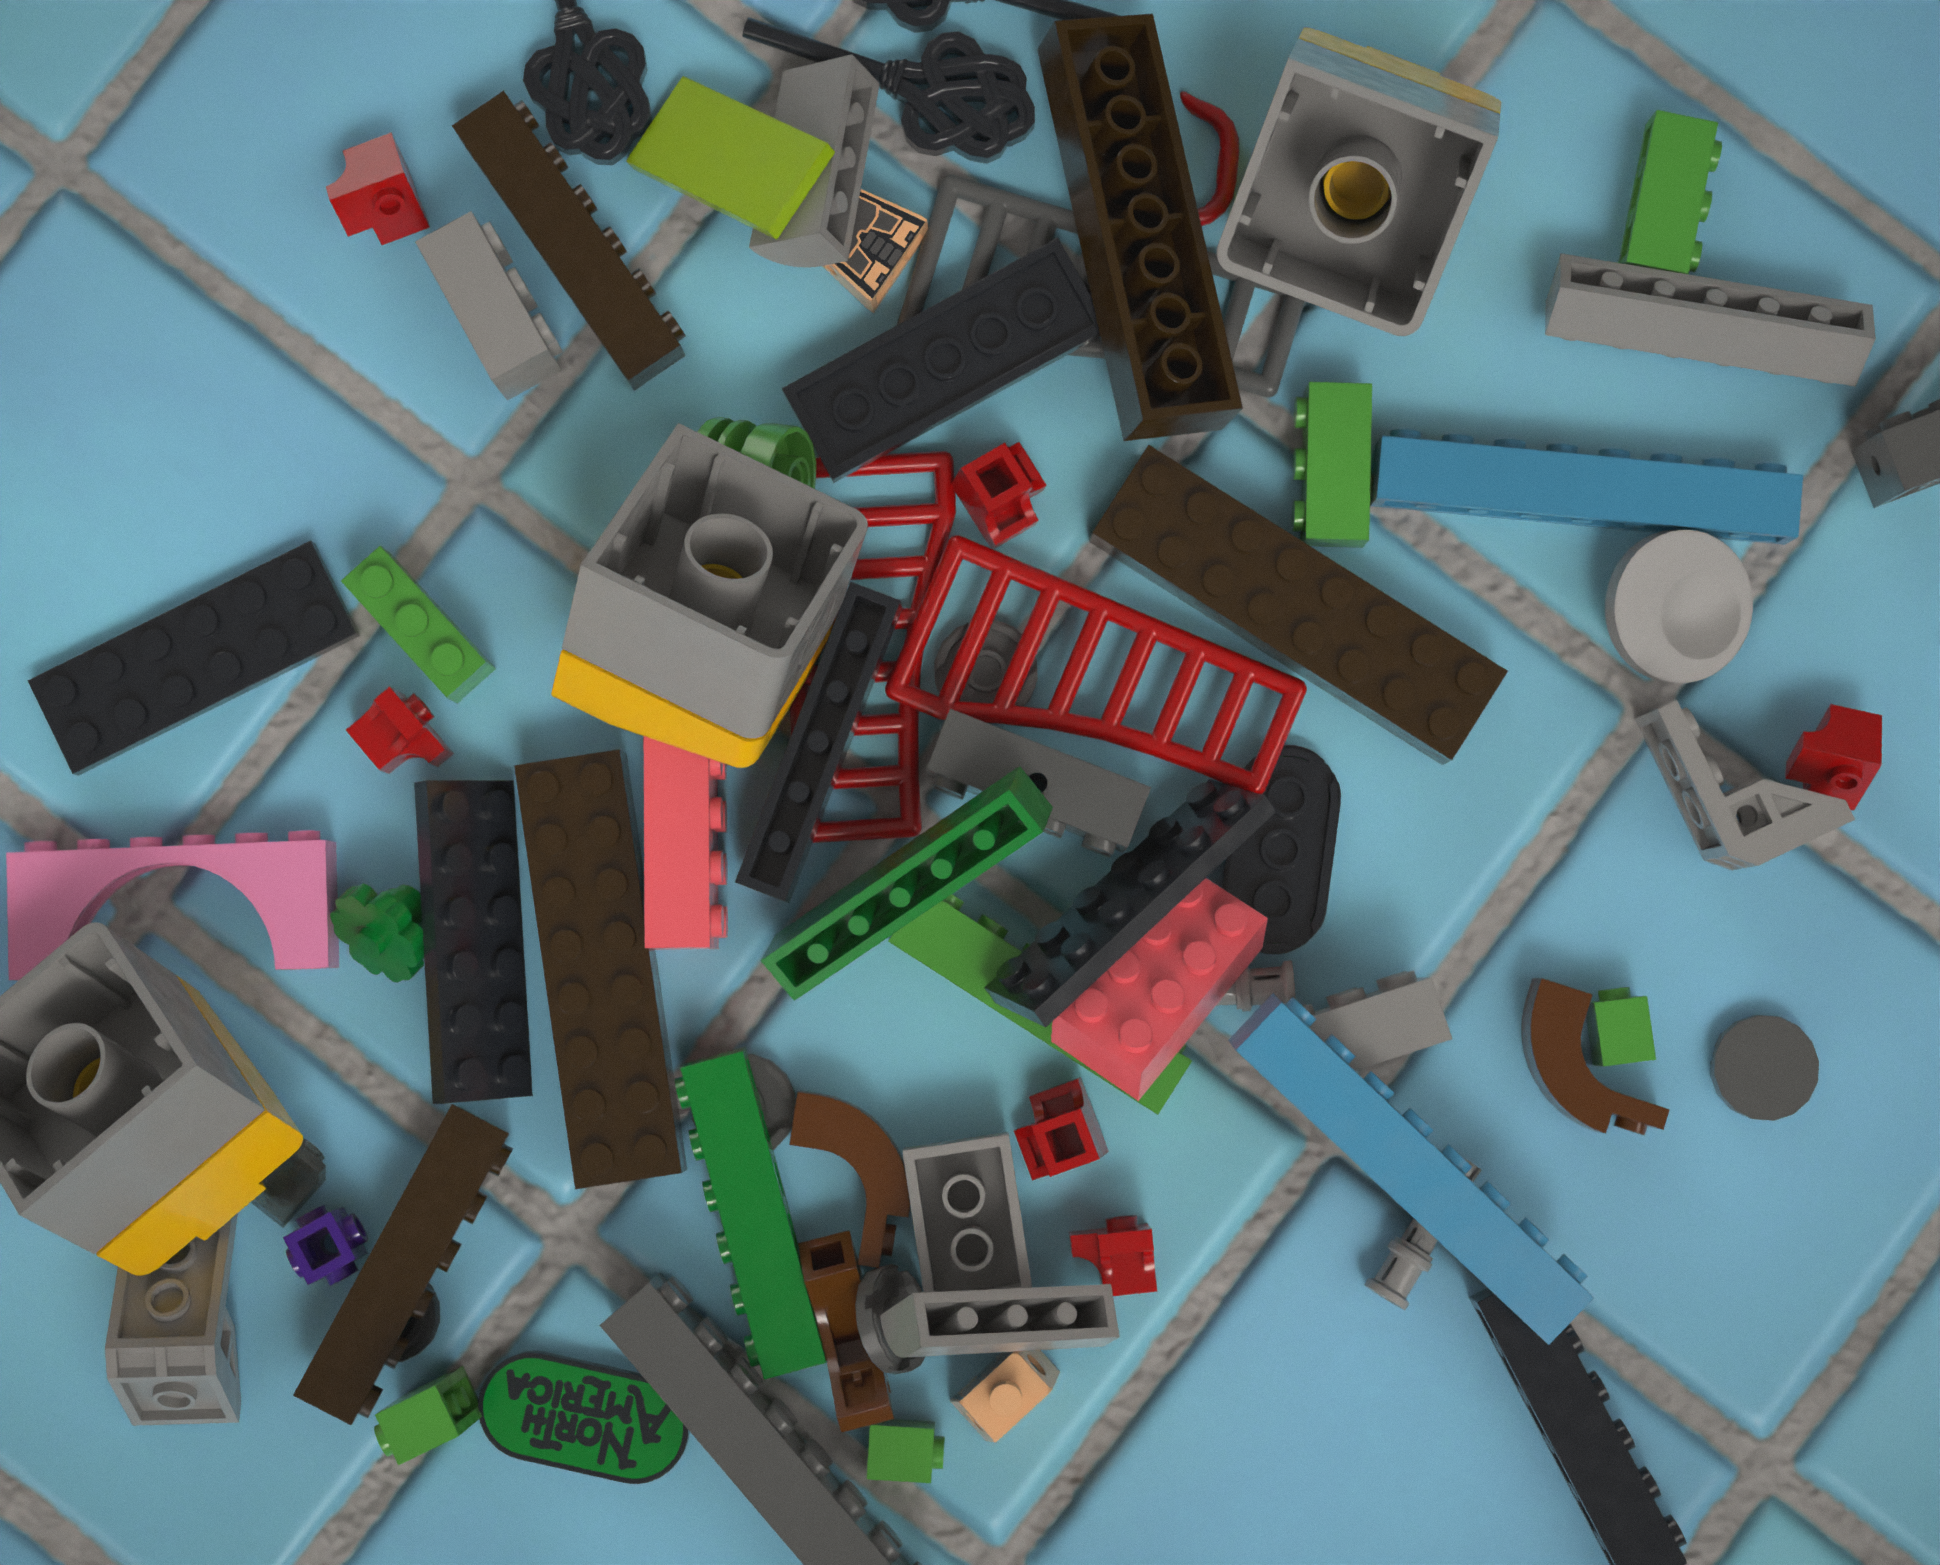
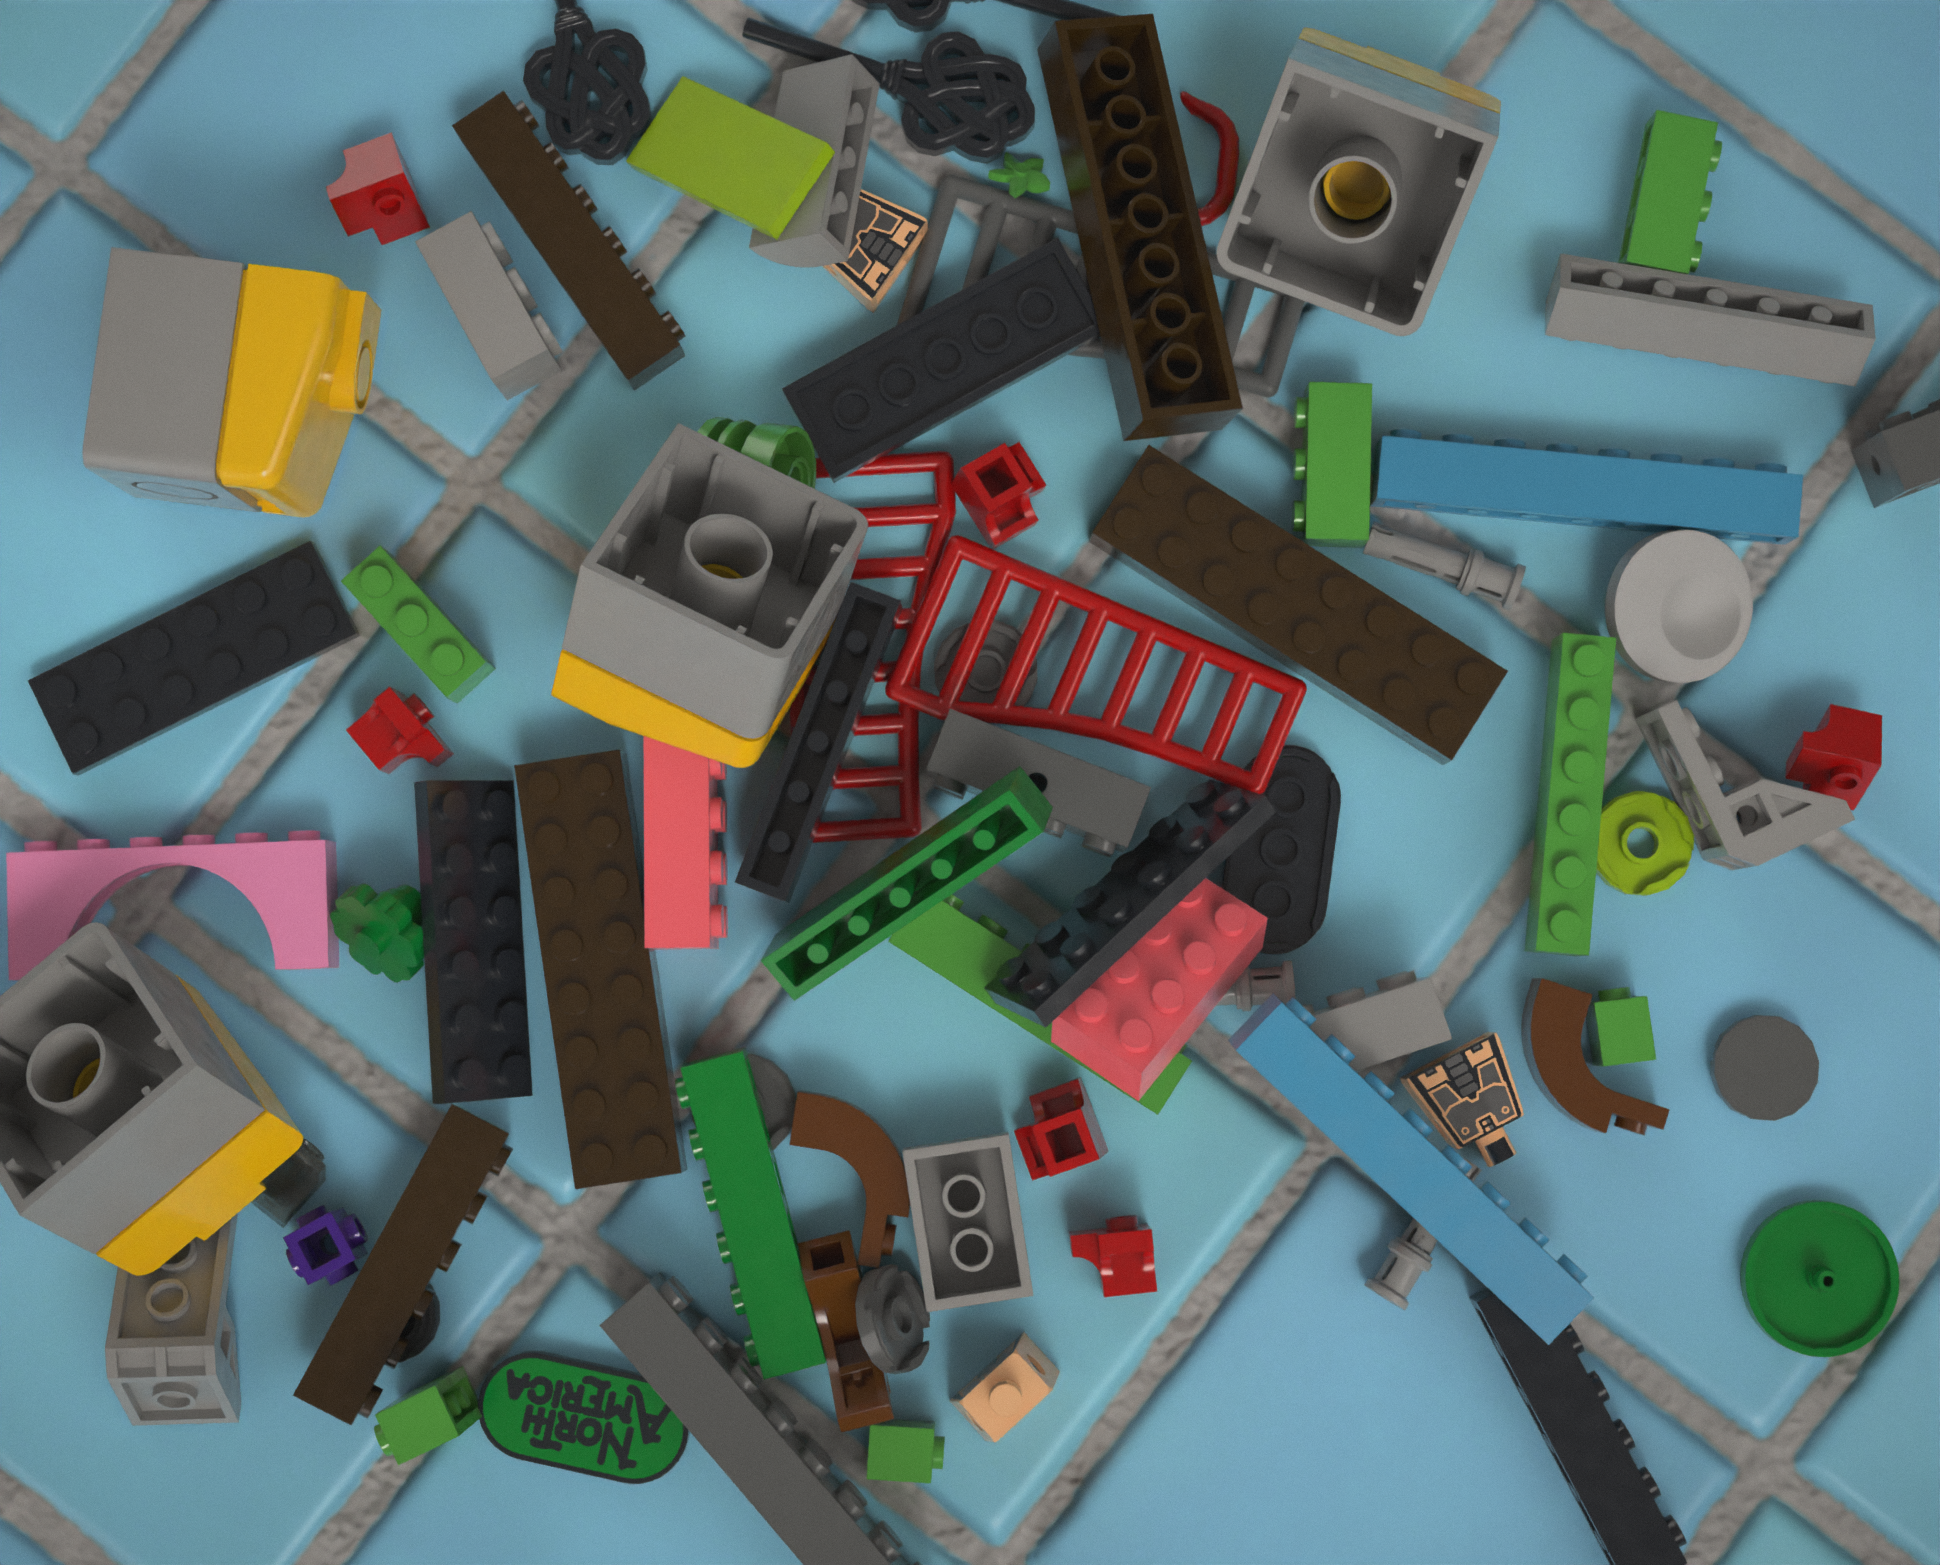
light grey brick [880,1284,1120,1358] -> none
none -> piece [82,247,382,518]
none -> bright green plant [988,152,1051,198]
none -> light grey pin [1363,521,1526,611]
none -> torso [1400,1032,1524,1167]
none -> bright green brick [1524,632,1616,956]
none -> lime tile [1596,791,1694,896]
none -> green piece [1740,1200,1900,1357]

